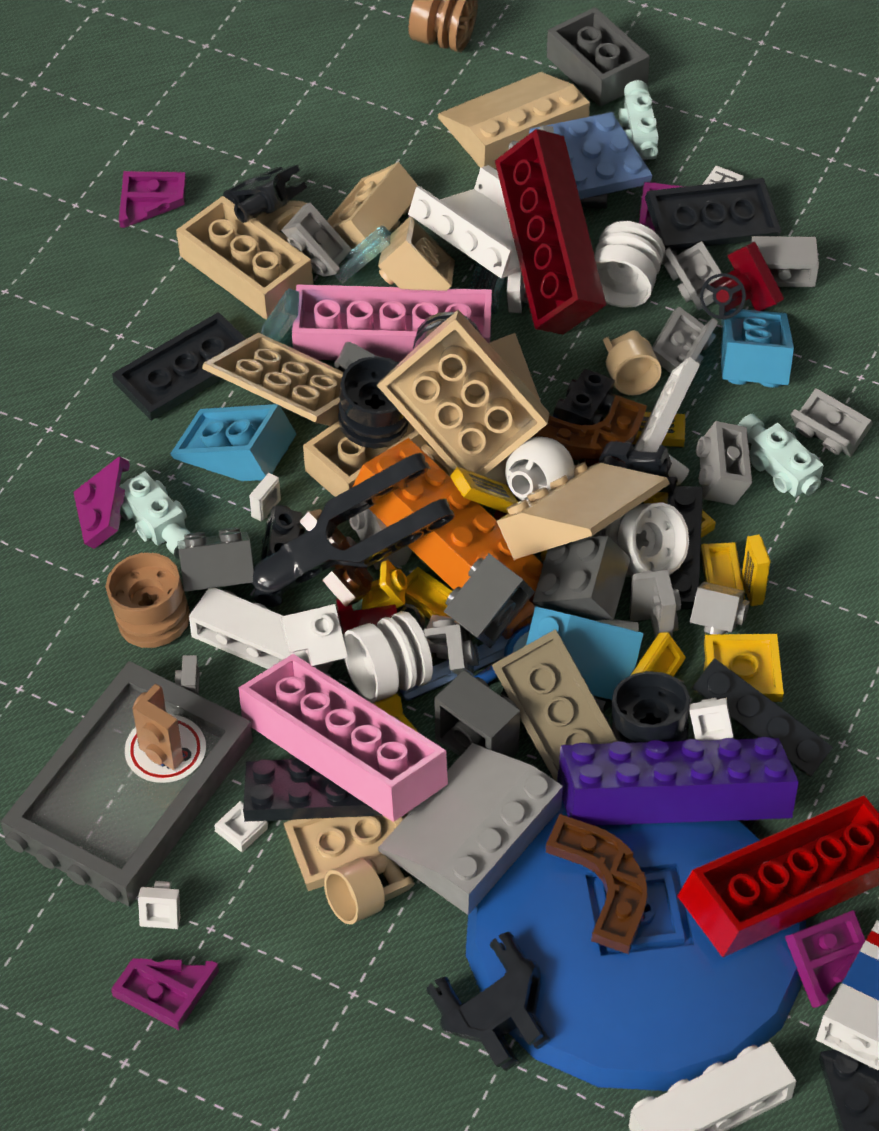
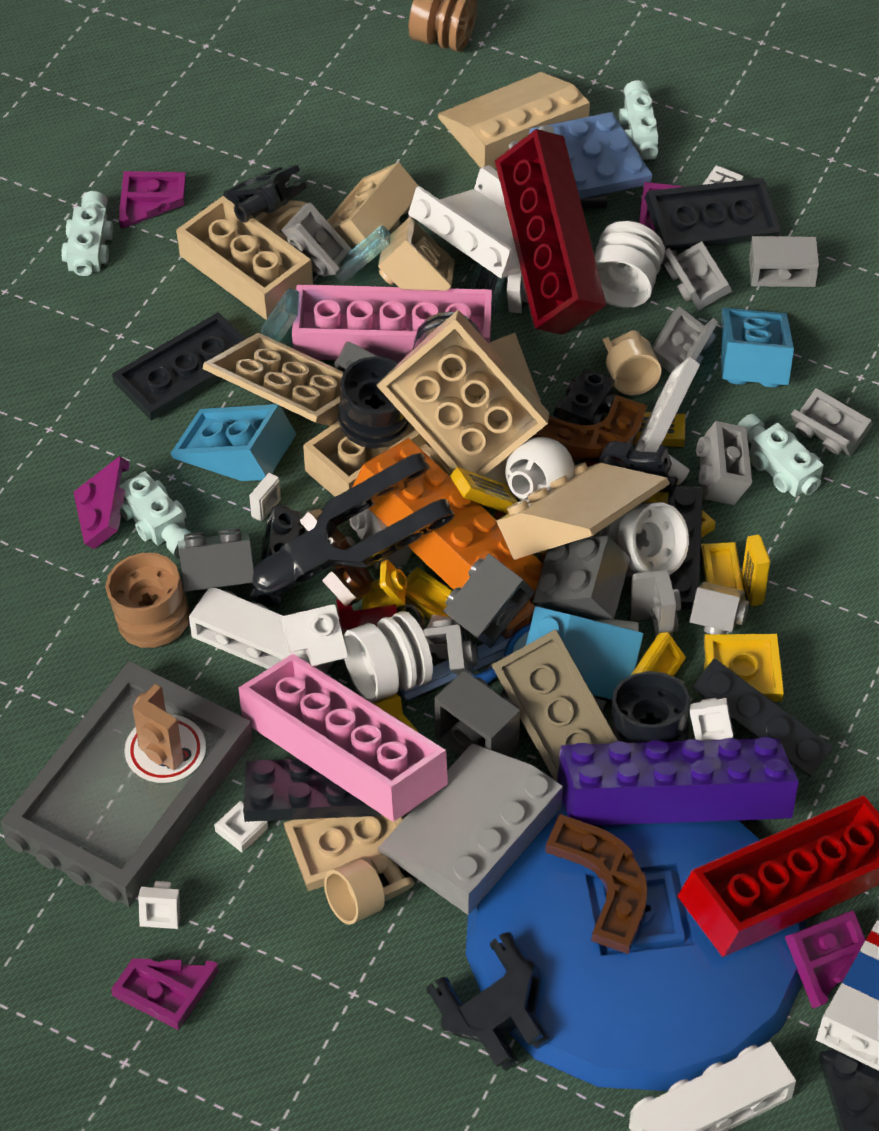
light grey plate [175,655,200,695] -> none
dark grey brick [547,7,650,107] -> none
dark red piece [700,242,784,319] -> none
none -> light aqua brick [62,191,113,276]

